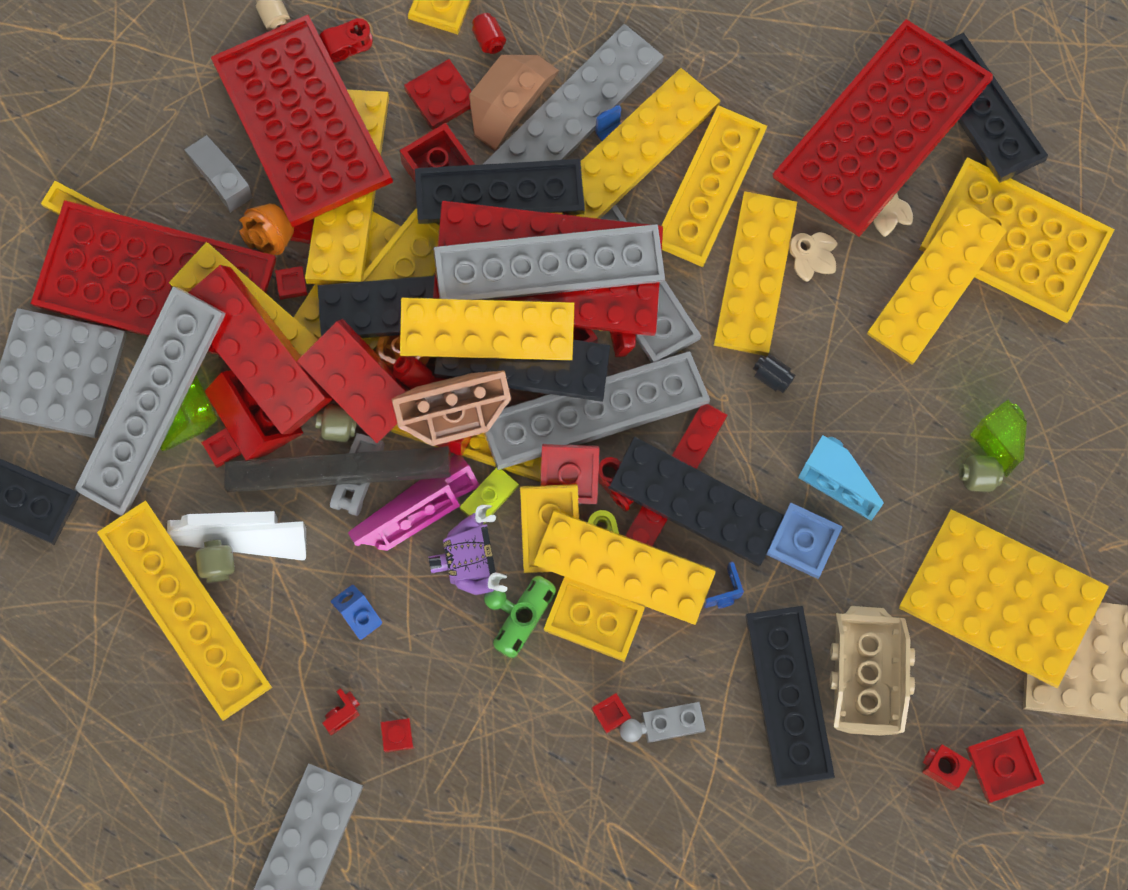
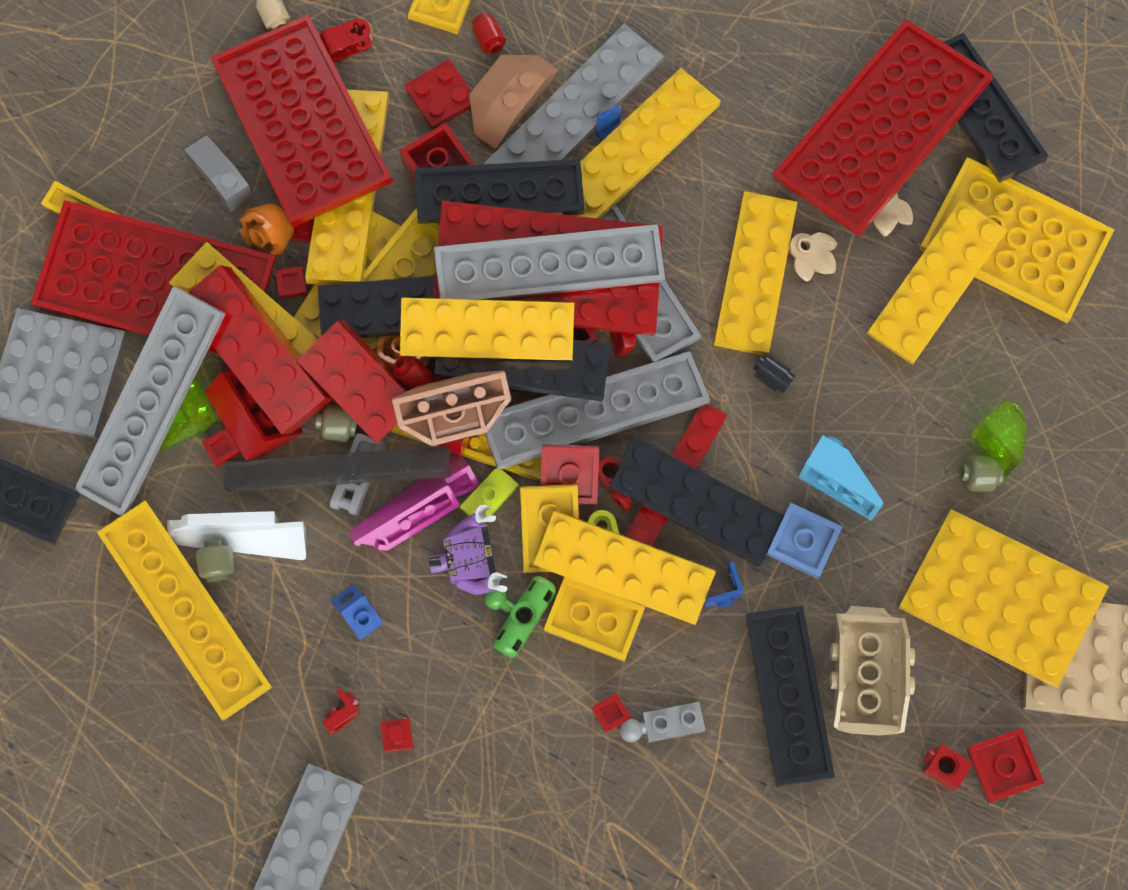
yellow plate [662,105,767,267] -> none

